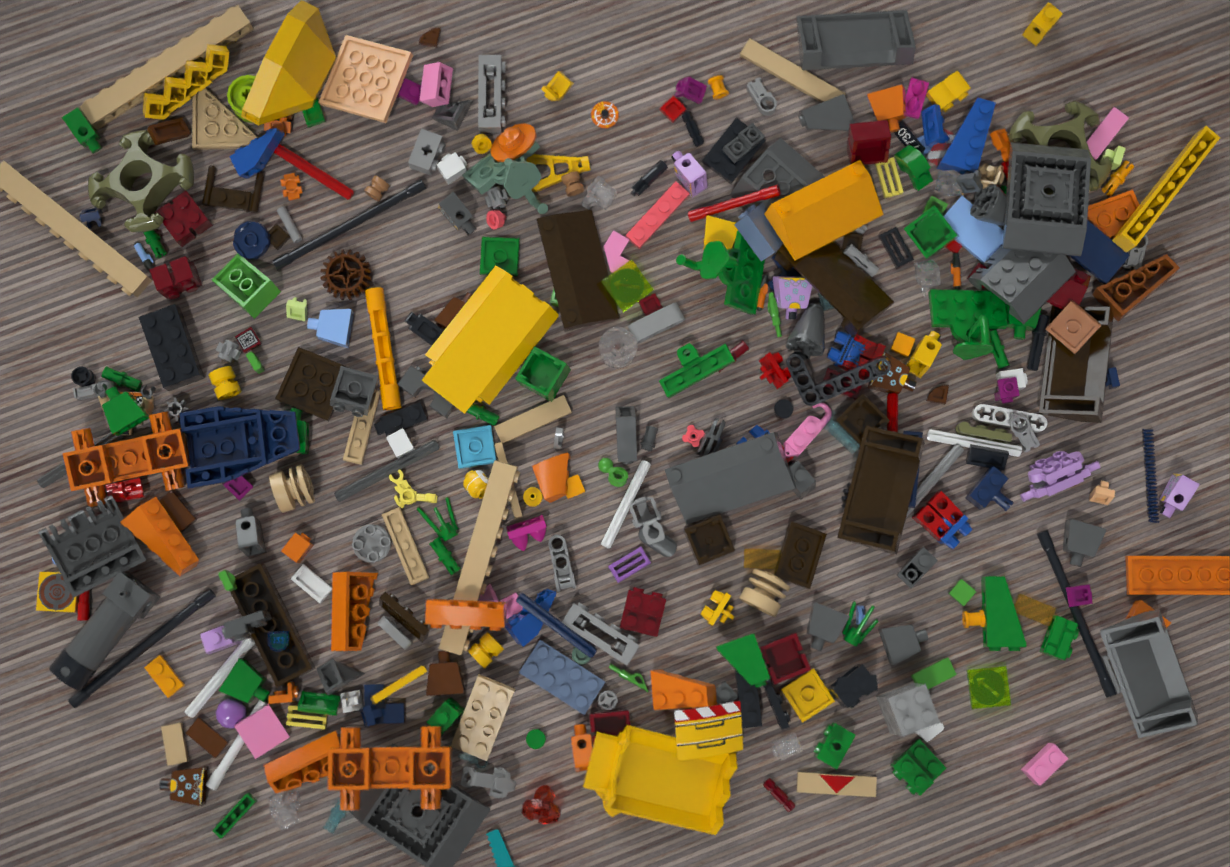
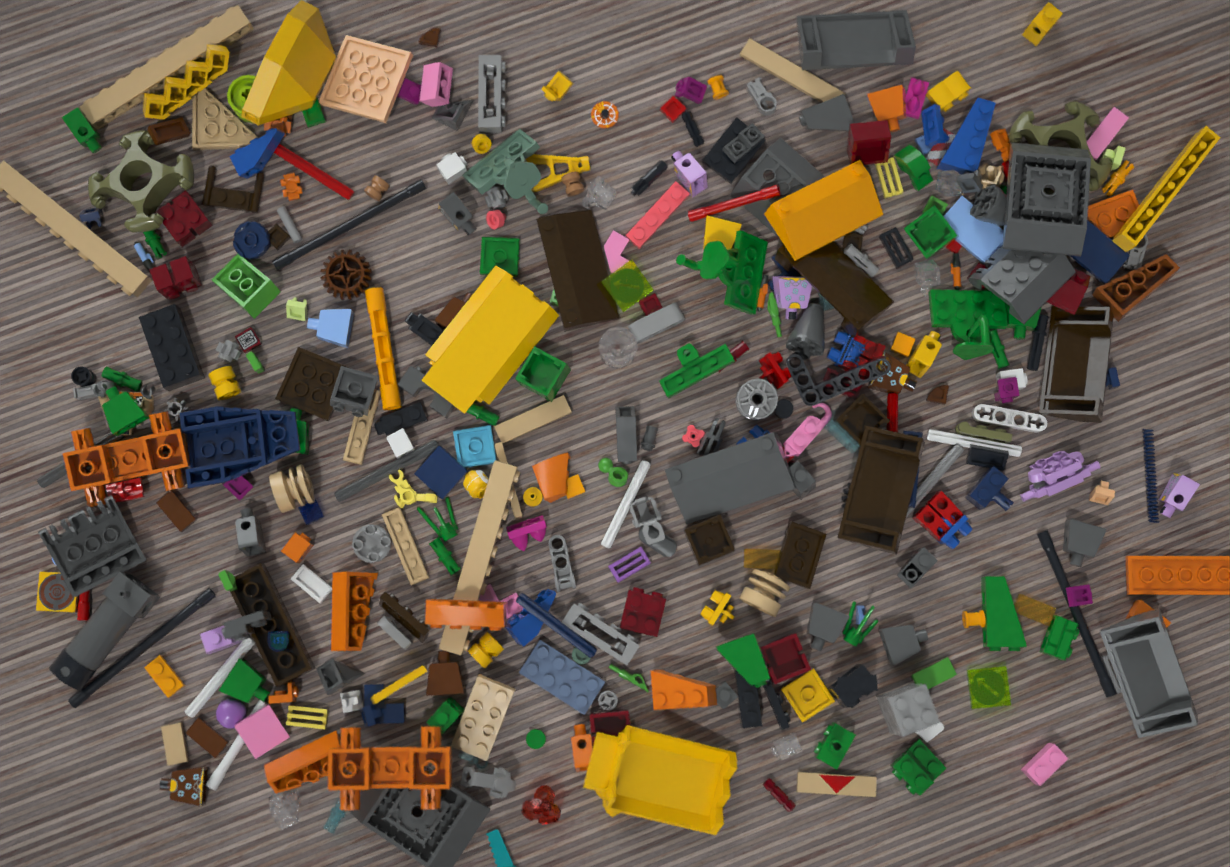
orange wedge [120,497,199,576] -> none
green piece [212,793,258,839] -> none
green tile [297,691,341,716] -> none
light grey brick [408,129,446,176] -> none
orange hat [490,124,536,162] -> none
light grey tile [554,427,564,450] -> none
yellow sticker [674,701,743,760] -> none
sand blue brick [734,202,783,261] -> none
black sticker [893,121,925,153] -> none
bright green tile [948,579,976,606] -> none
light grey piece [1009,413,1040,452] -> none
nougat plate [1046,300,1102,354] -> none
none -> clear blue tile [298,499,325,525]
none -> dark blue tile [414,445,468,500]
none -> light grey wheel [735,379,778,421]

